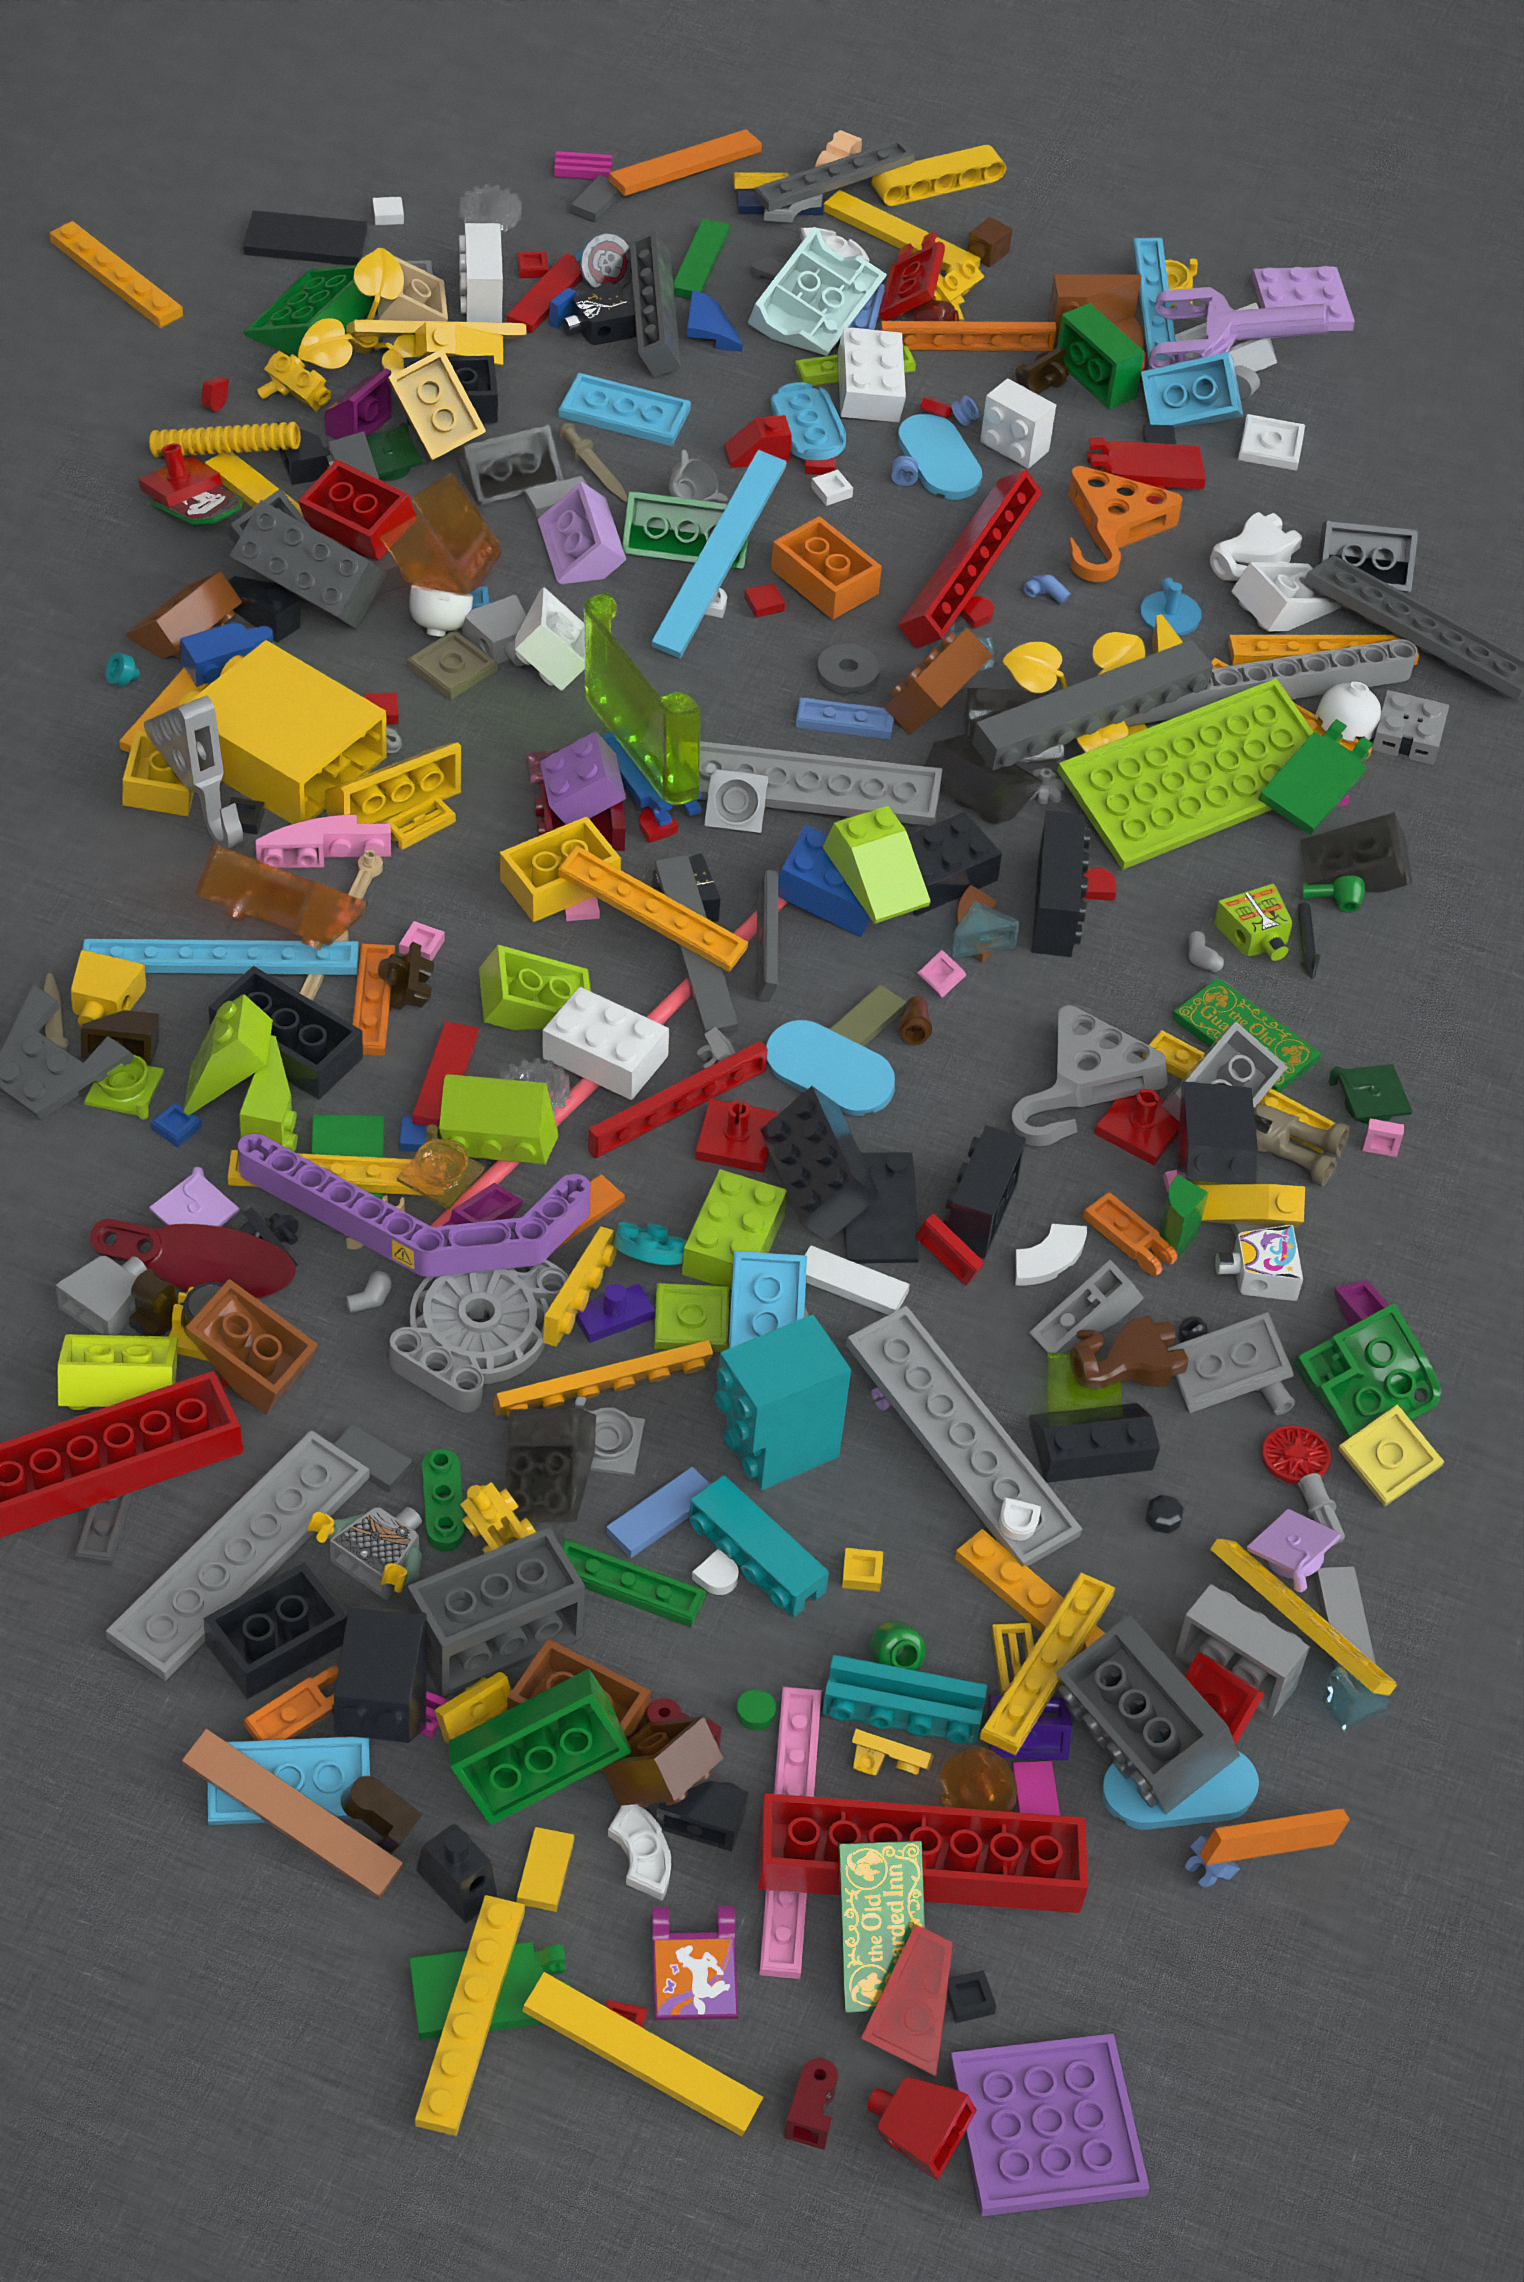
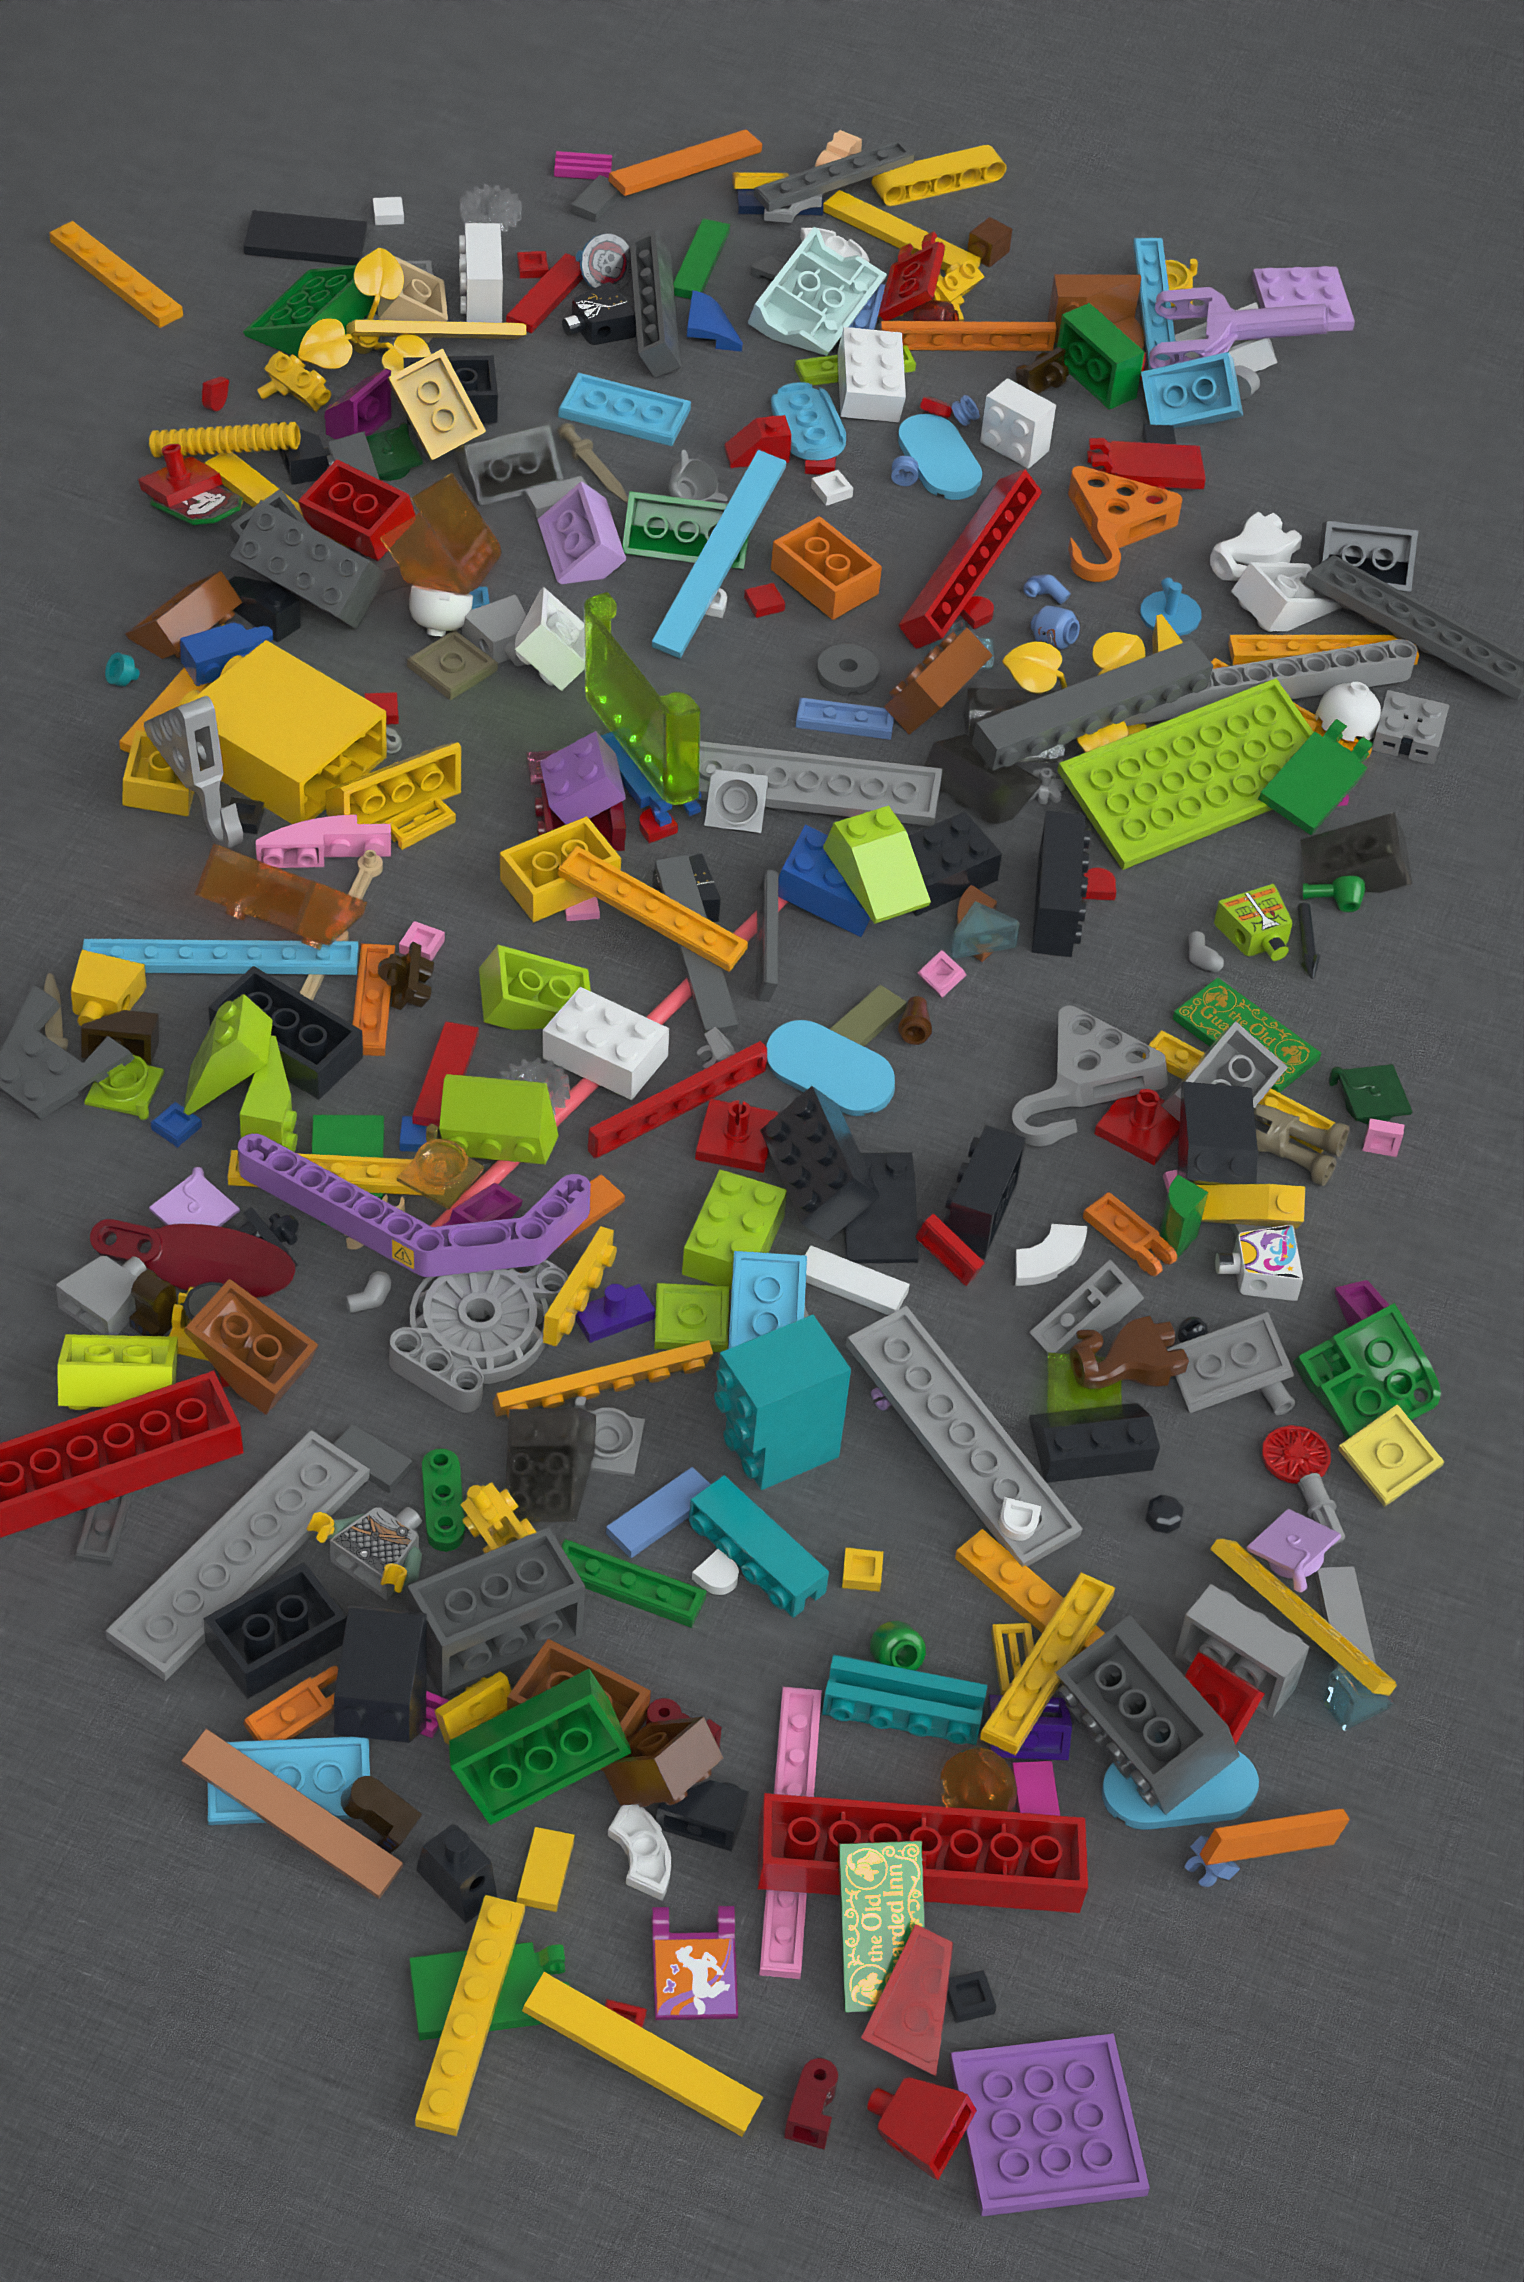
yellow slope [415,322,503,367] -> none
blue tile [549,288,576,329] -> none
teal tile [613,1222,687,1265] -> none
green tile [736,1689,776,1731] -> none
yellow hinge [852,1729,934,1776] -> none
white tile [1238,414,1305,471] -> none
none -> medium blue head [1031,606,1080,649]

